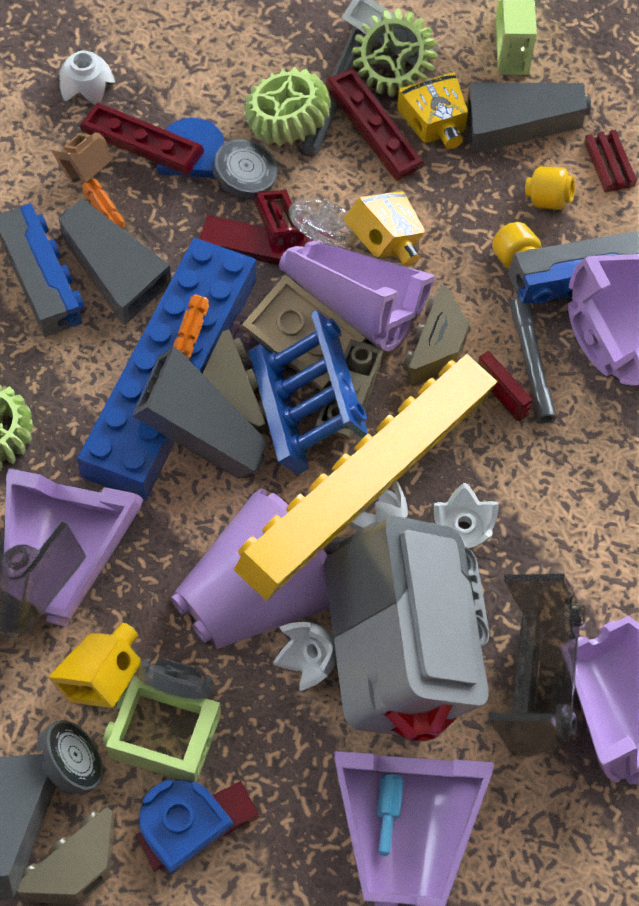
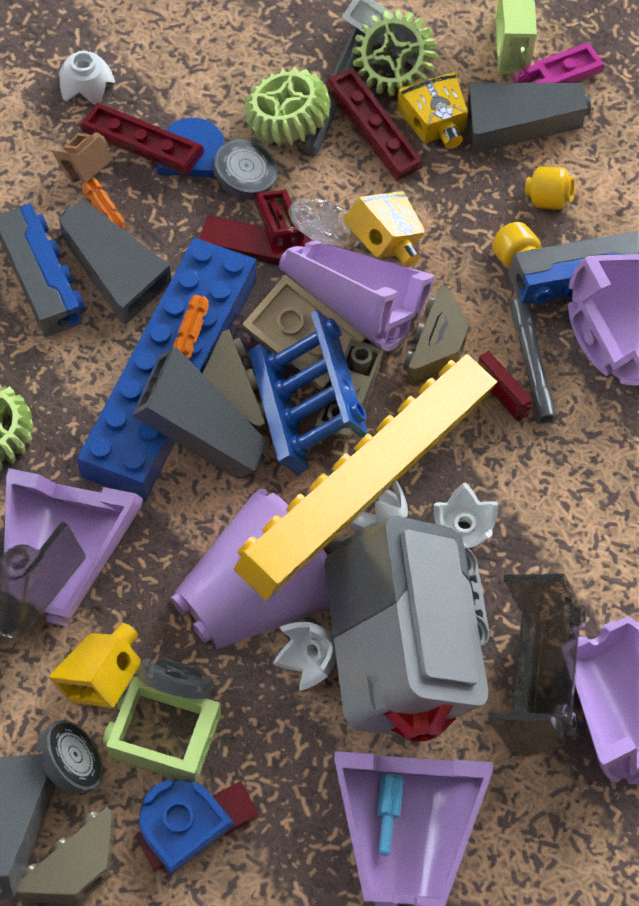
dark red tile [584,129,637,192] -> none
none -> dark pink hinge [513,42,604,83]

